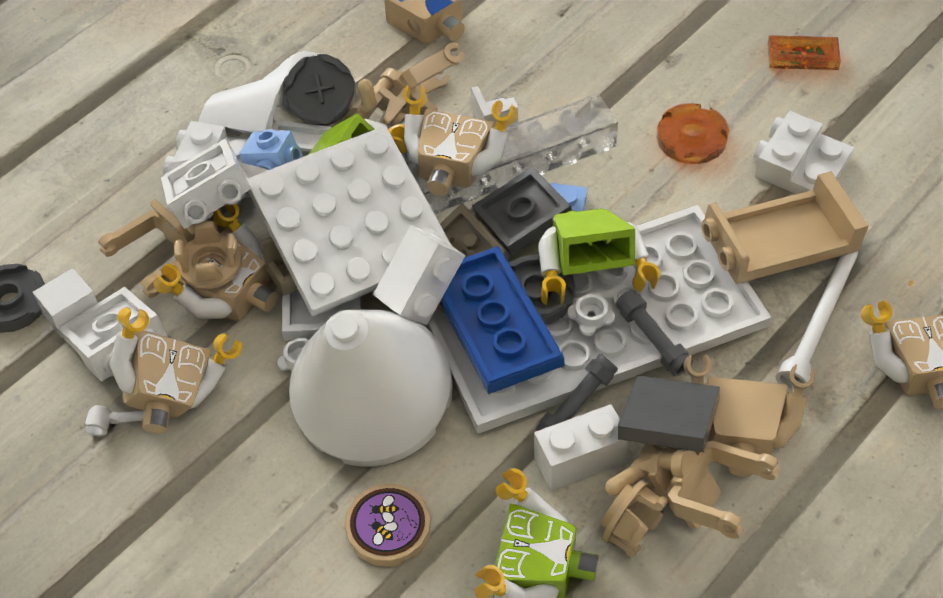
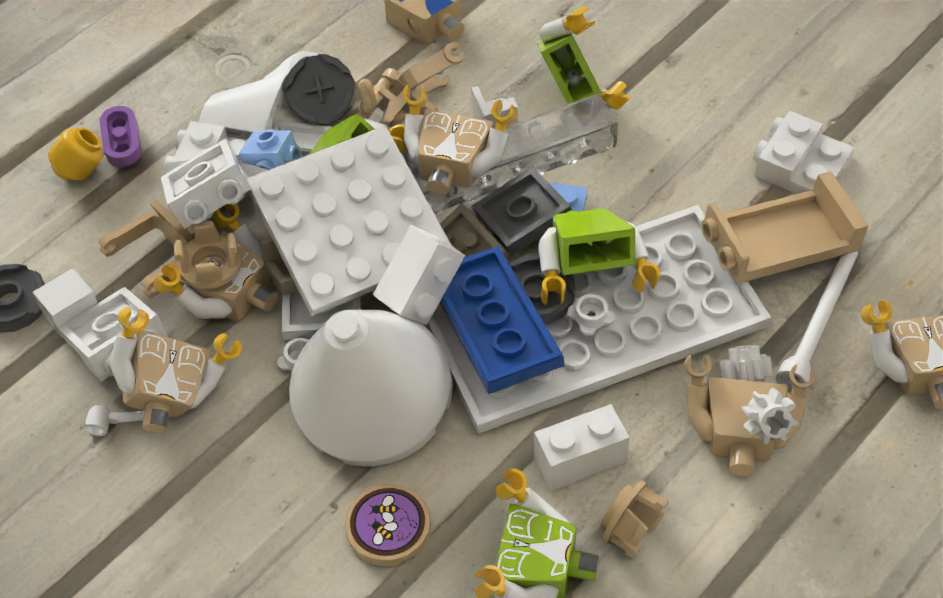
dark grey bar [535,354,618,431] -> none
tan piece [605,441,780,539] -> none
dark grey bar [615,290,693,376] -> none
dark grey tile [618,375,720,452] -> none
clear orange tile [656,103,729,164] -> none
clear orange tile [768,35,841,70] -> none
none -> yellow head [48,127,103,181]
none -> medium lavender plate [99,106,142,167]
none -> torso [537,6,632,110]
none -> white gear [720,345,773,382]
none -> white gear [741,388,798,444]

